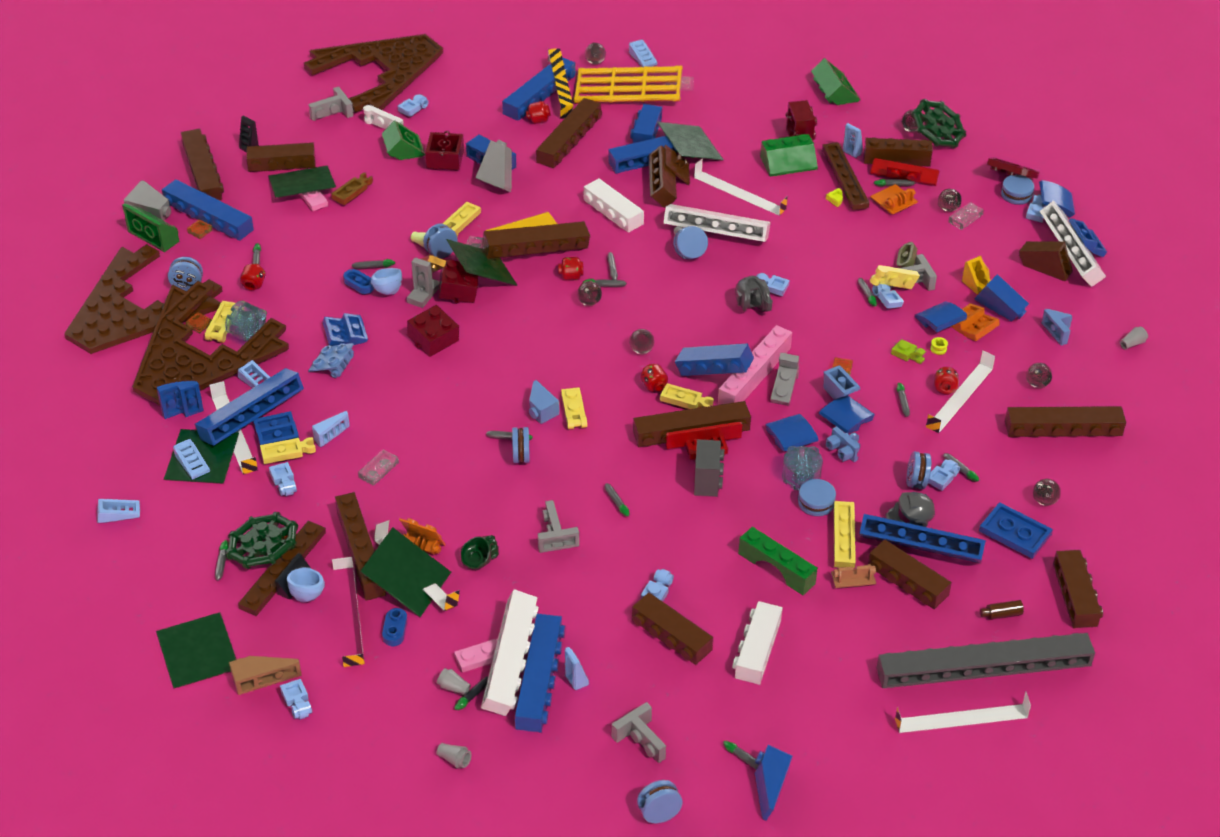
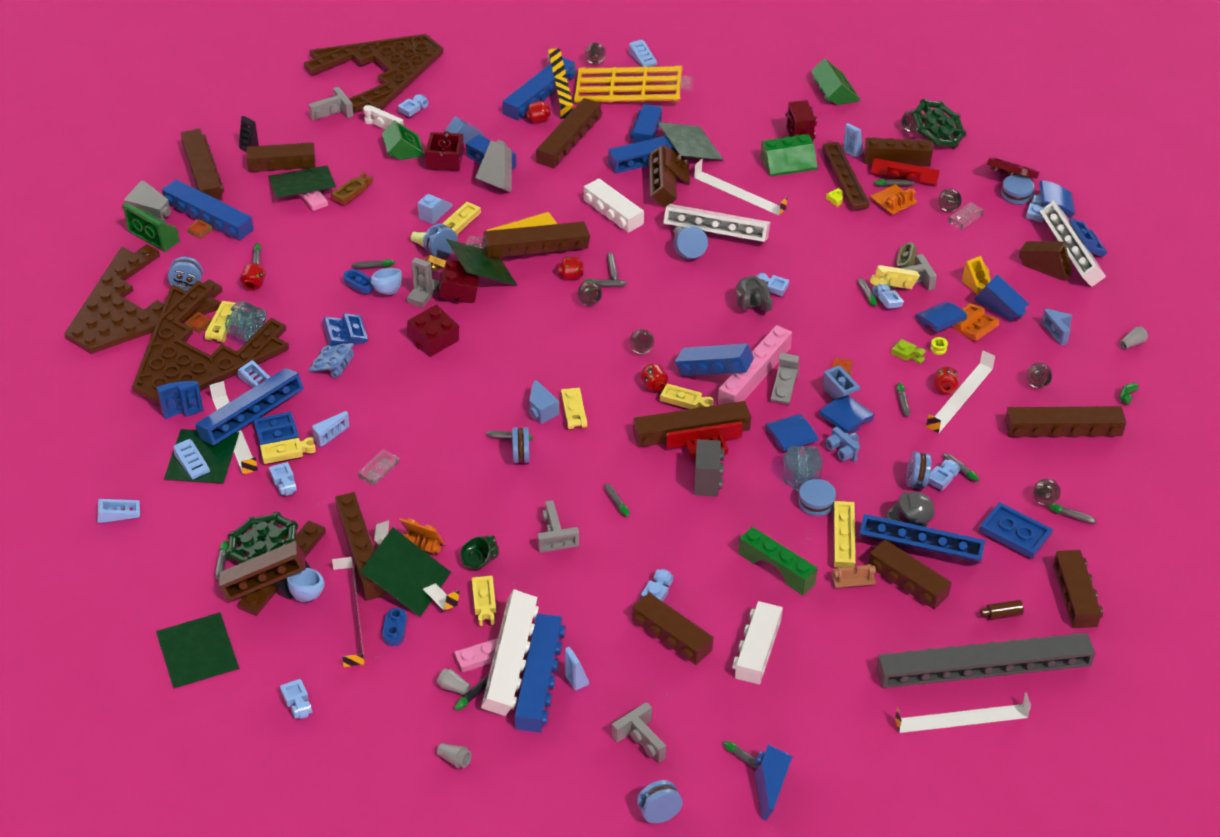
medium nougat slope [229,656,302,695] -> none
none -> reddish brown brick [219,541,306,601]
none -> light blue slope [418,194,453,224]
none -> medium blue slope [444,116,484,145]
none -> light yellow plate [472,576,496,626]
none -> flat silver piece [1048,504,1097,524]
none -> green arm [1119,382,1139,405]

